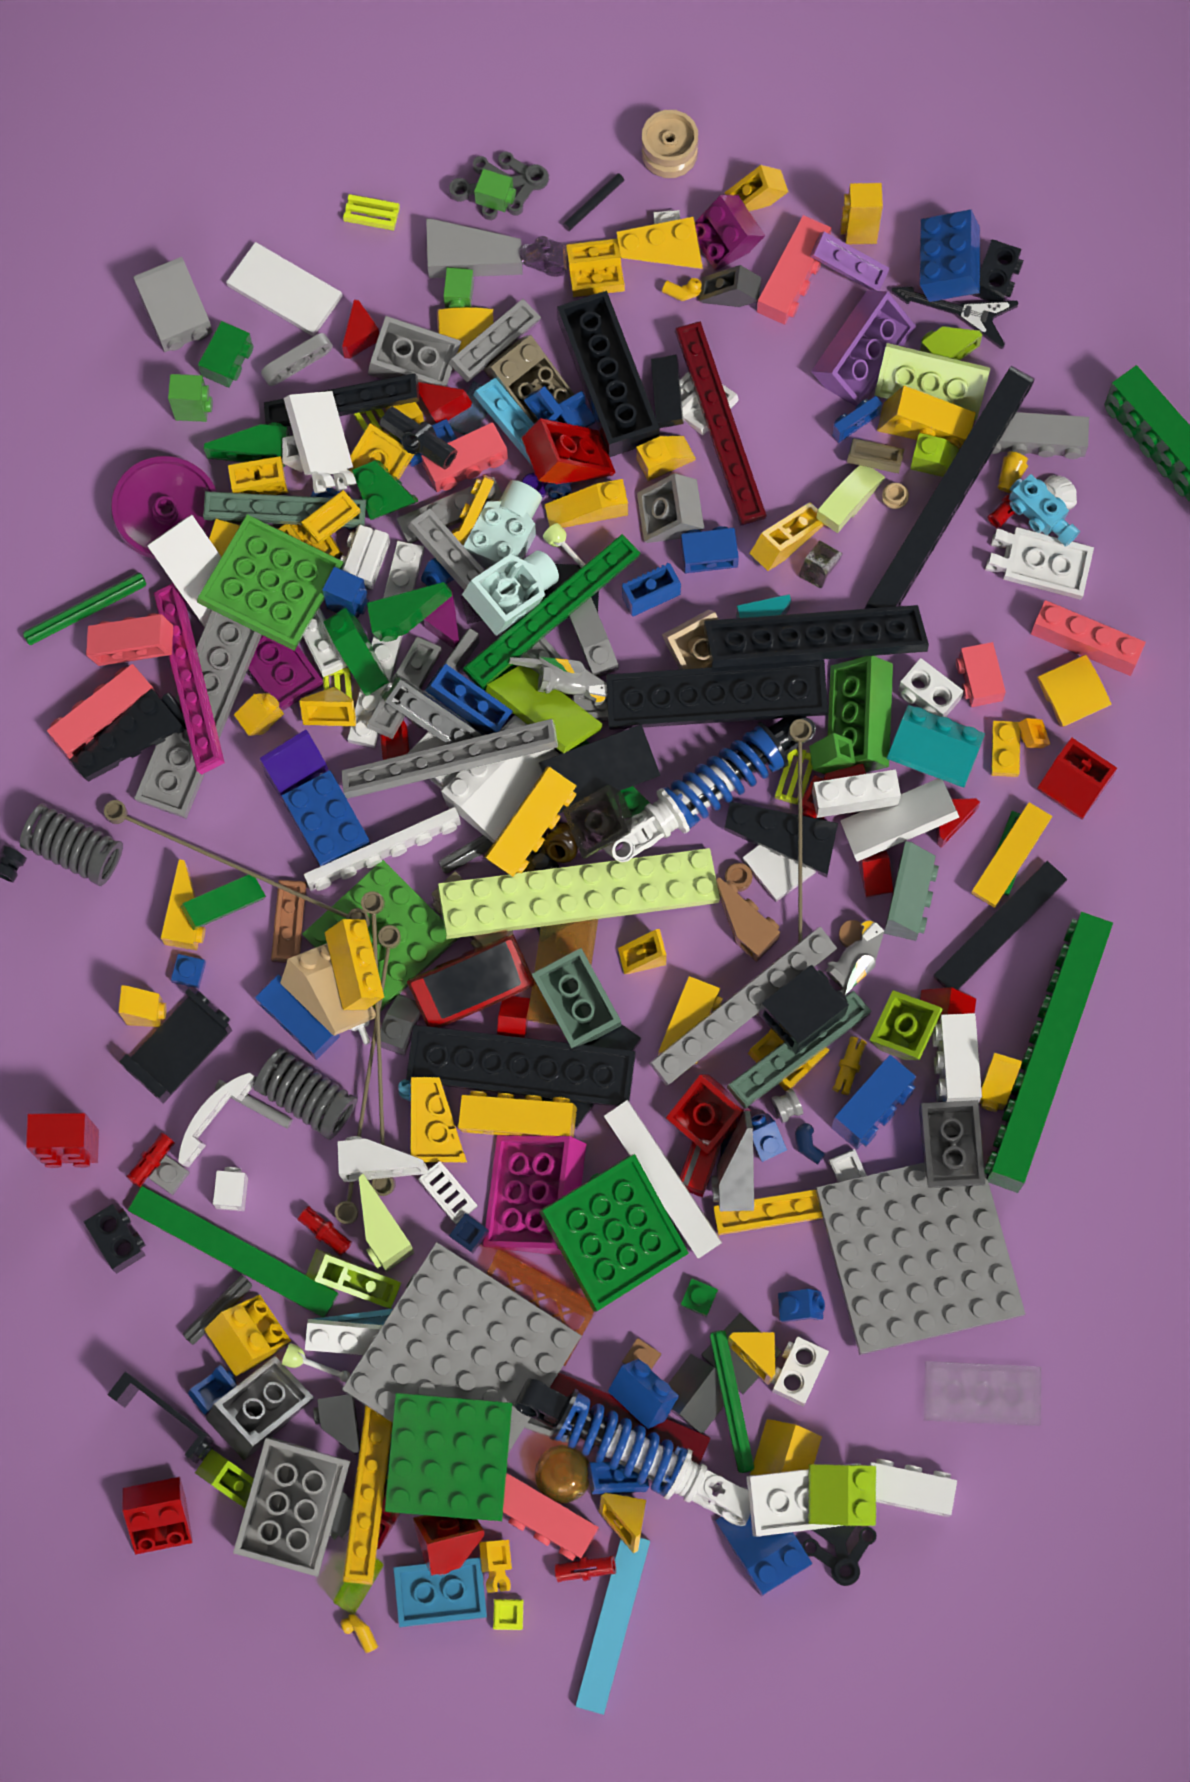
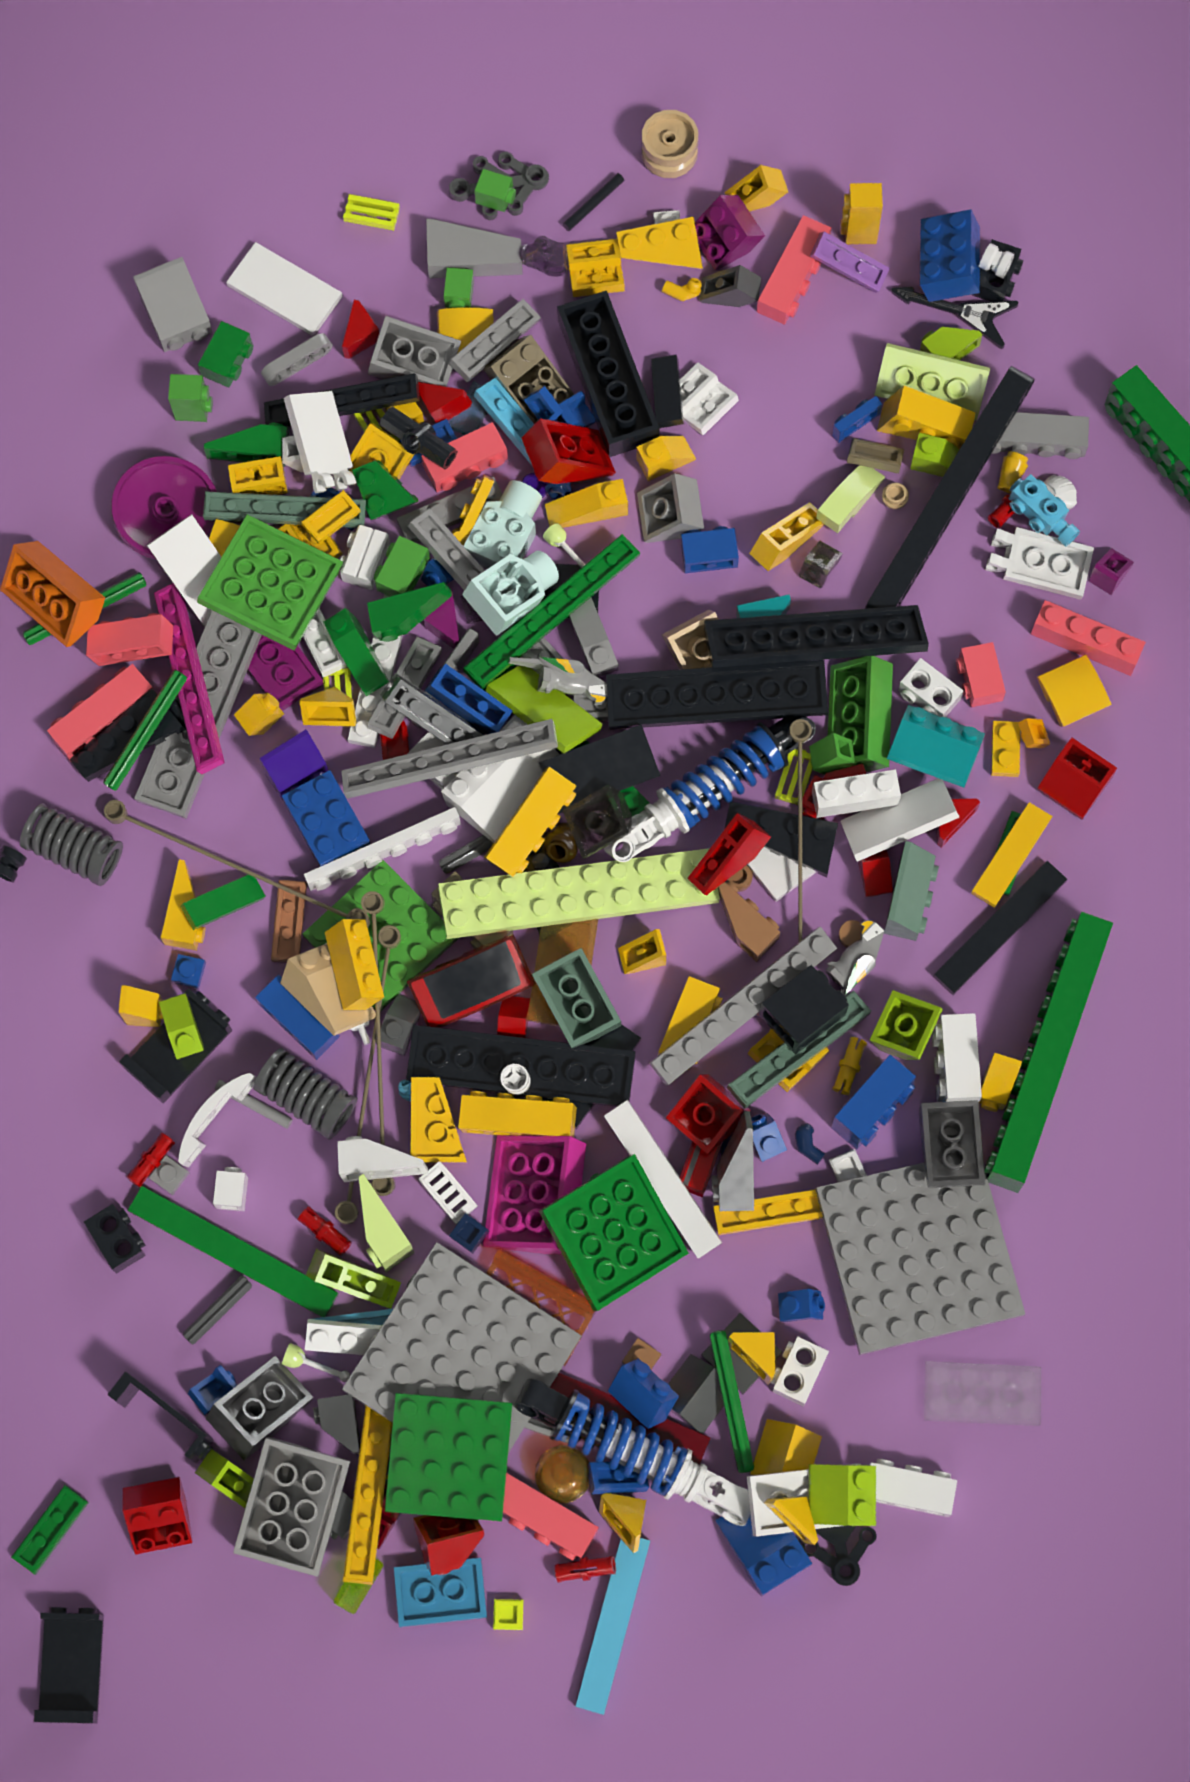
red brick [26,1113,99,1168] -> none
yellow slope [204,1295,291,1376] -> none
blue brick [322,567,369,619] -> none
yellow arm [340,1614,378,1653] -> none
yellow plate [479,1540,512,1593] -> none
blue brick [622,563,681,617] -> none
dark red tile [675,321,767,526] -> none
green plate [681,1279,718,1317] -> none
light grey wheel [771,1088,803,1123] -> none
medium lavender slope [811,290,916,406] -> none
red slope [920,987,976,1021] -> none
none -> orange slope [0,541,105,647]
none -> green tile [11,1485,89,1575]
none -> black panel [34,1607,104,1724]
none -> green axle [103,670,187,791]
none -> lime slope [159,993,204,1059]
none -> bright green brick [374,535,430,596]
none -> white wheel [500,1064,531,1095]
none -> red slope [687,813,771,895]
none -> yellow slope [764,1497,818,1545]
none -> white wheel [979,243,1014,278]
none -> magenta slope [1089,548,1134,595]

